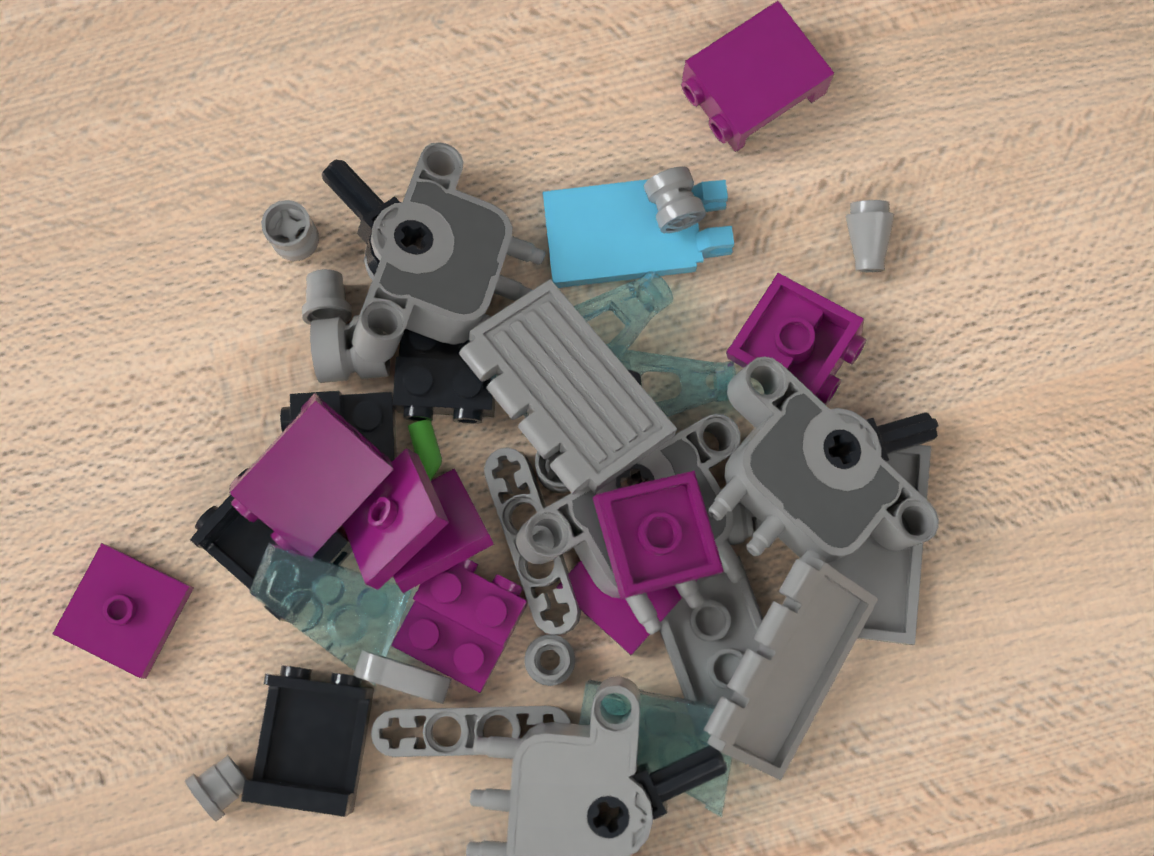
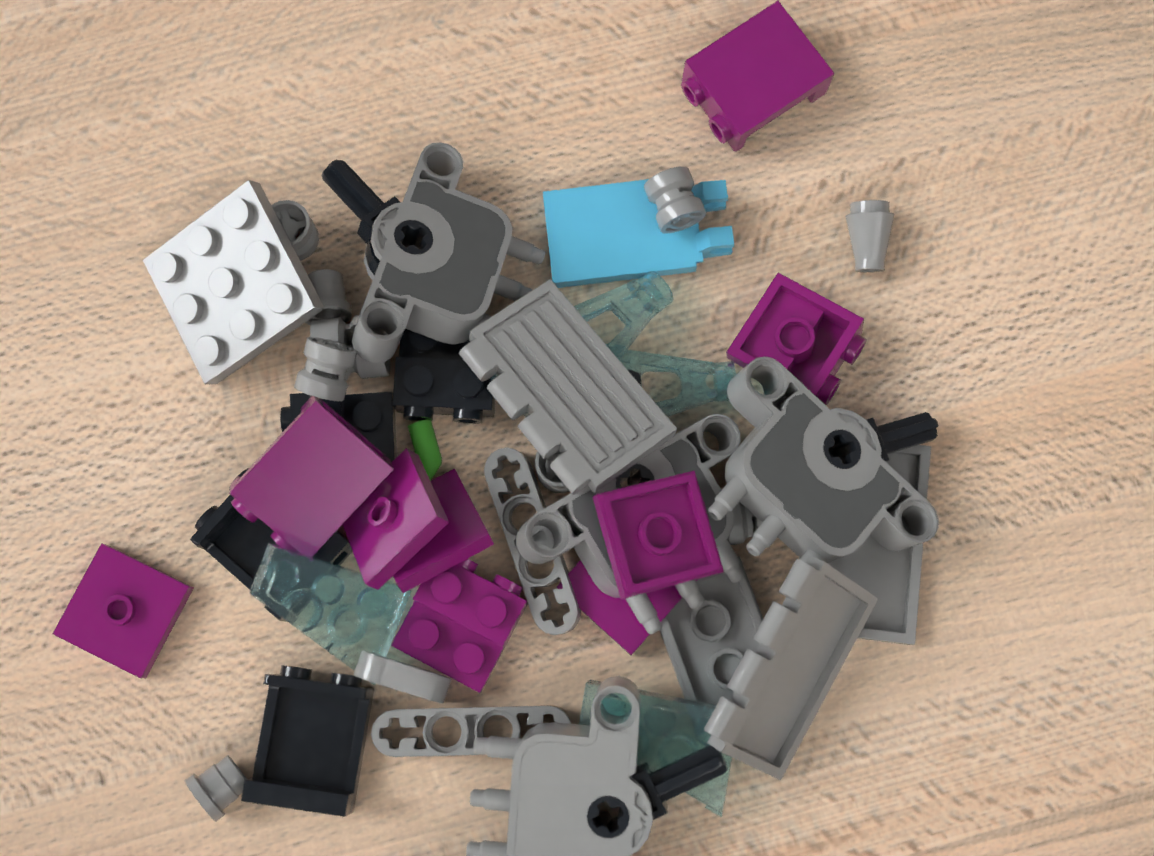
light grey plate [525,634,575,686] -> none
none -> plate [143,180,325,385]
none -> light grey wheel [294,337,357,401]

